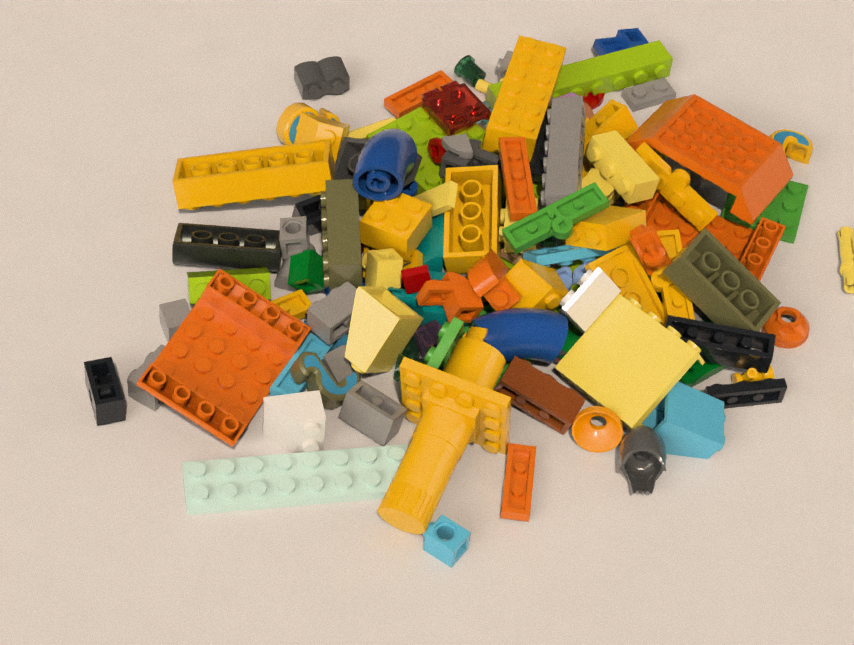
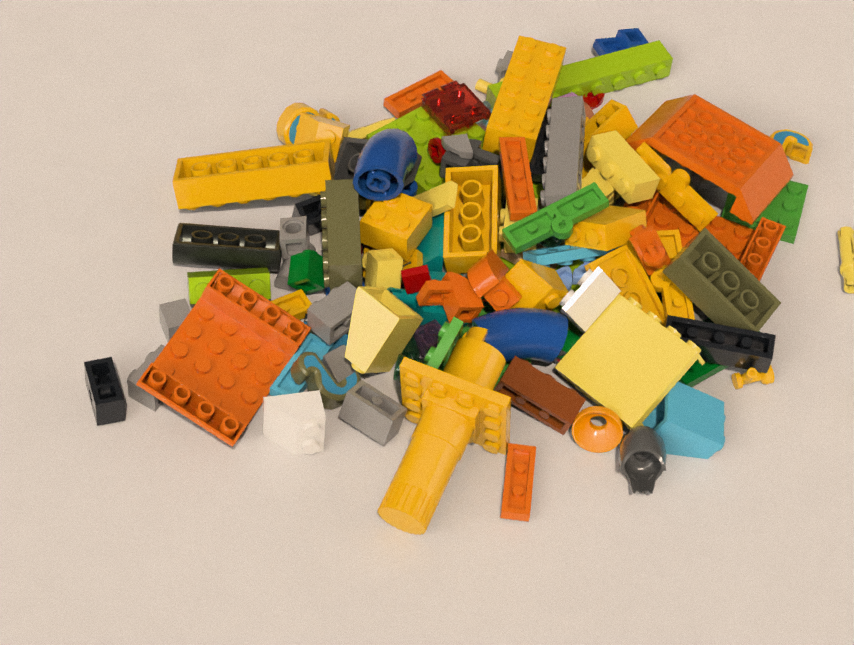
light aqua plate [182,444,408,515] -> none
dark grey brick [294,56,350,100] -> none
medium azure brick [423,515,471,568] -> none
clear green bush [454,55,486,87] -> none
light grey plate [621,77,676,112] -> none
black plate [704,378,787,409] -> none
orange piece [761,306,810,349] -> none

